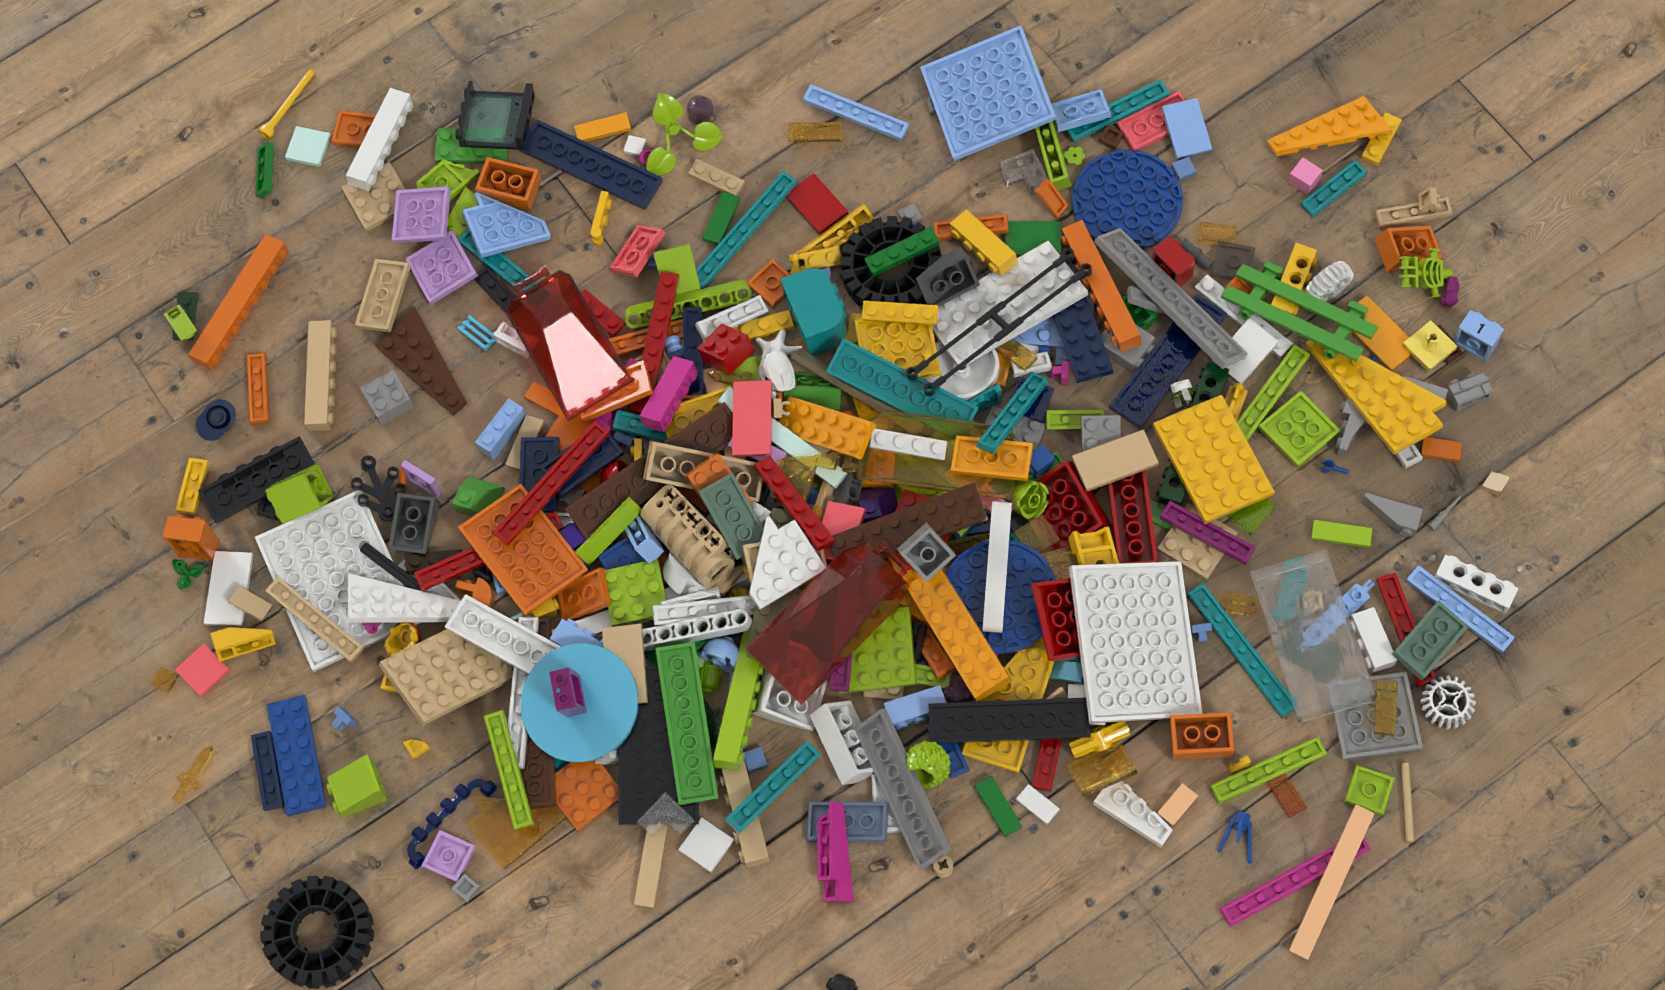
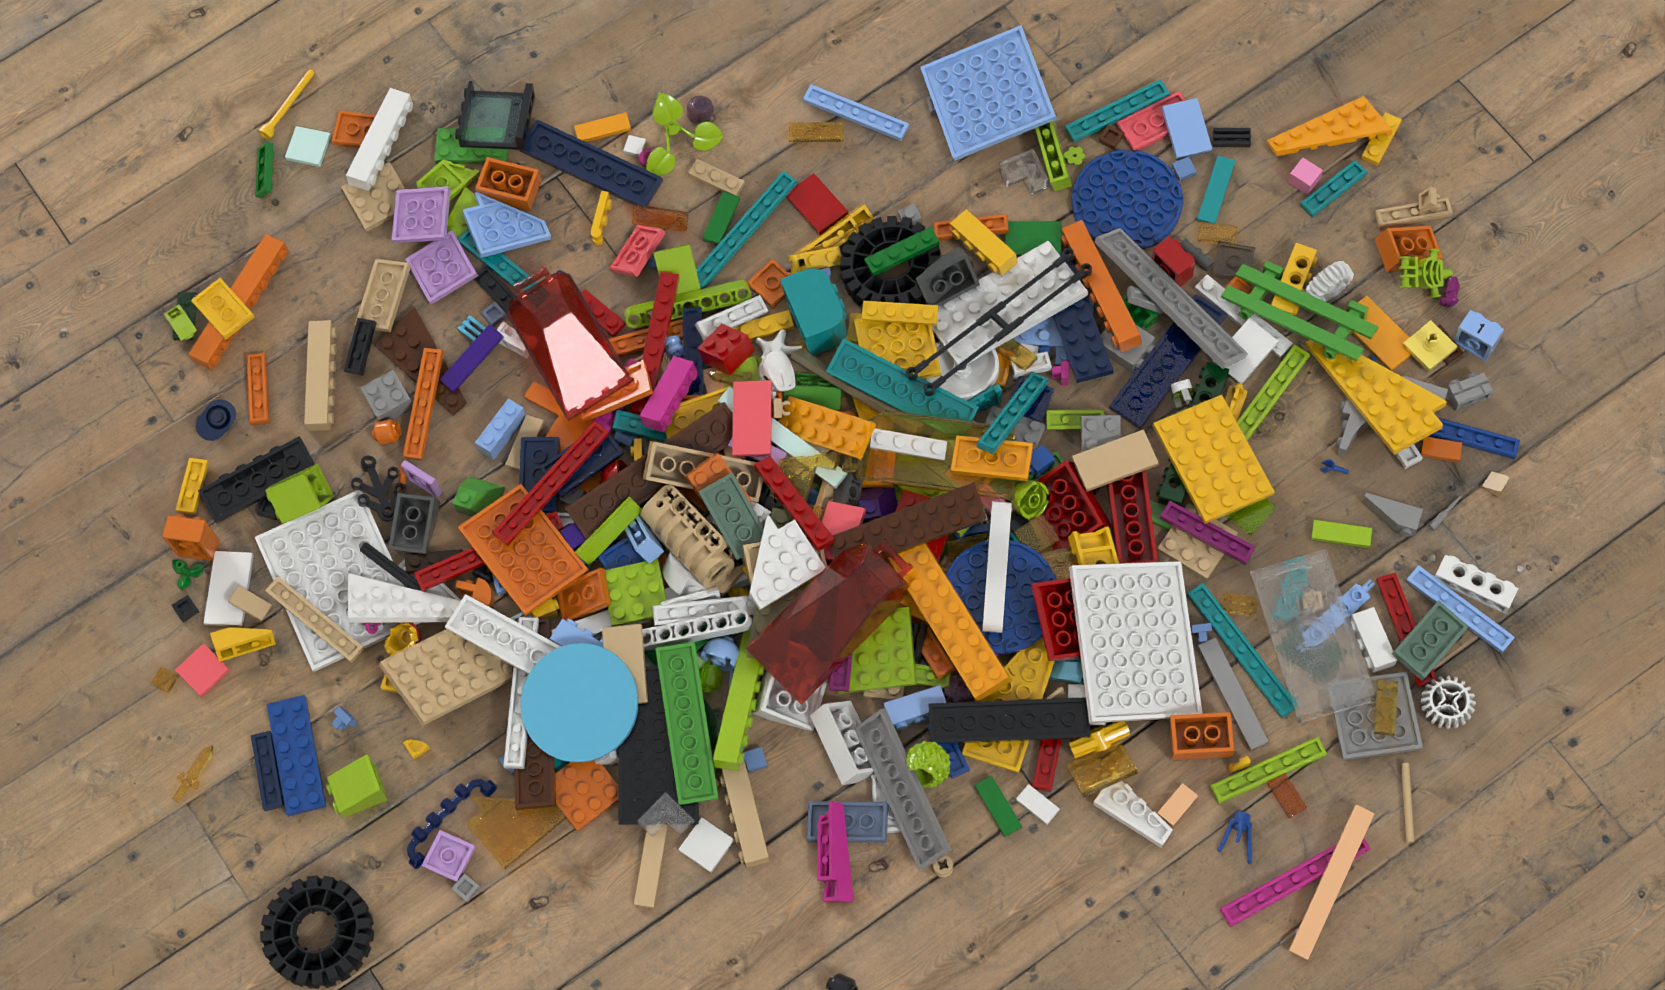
lime tile [484,710,535,830] -> none
magenta window [549,667,587,717] -> none
teal plate [725,741,821,834] -> none
light grey brick [897,522,956,582] -> none
orange tile [1034,179,1068,218] -> none
light blue tile [1052,89,1111,132] -> none
lime plate [1258,391,1341,468] -> none
lime tile [1344,765,1395,816] -> none
none -> black plate [172,595,199,622]
none -> yellow tile [191,278,255,340]
none -> black tile [344,318,377,376]
none -> orange head [372,419,401,445]
none -> orange plate [403,348,444,460]
none -> dark purple tile [439,324,504,393]
none -> sand blue tile [481,301,507,327]
none -> clear orange plate [632,204,689,232]
none -> teal tile [1197,156,1236,226]
none -> light grey tile [1198,637,1269,751]
none -> black tile [1213,128,1251,147]
none -> blue tile [1429,418,1520,459]

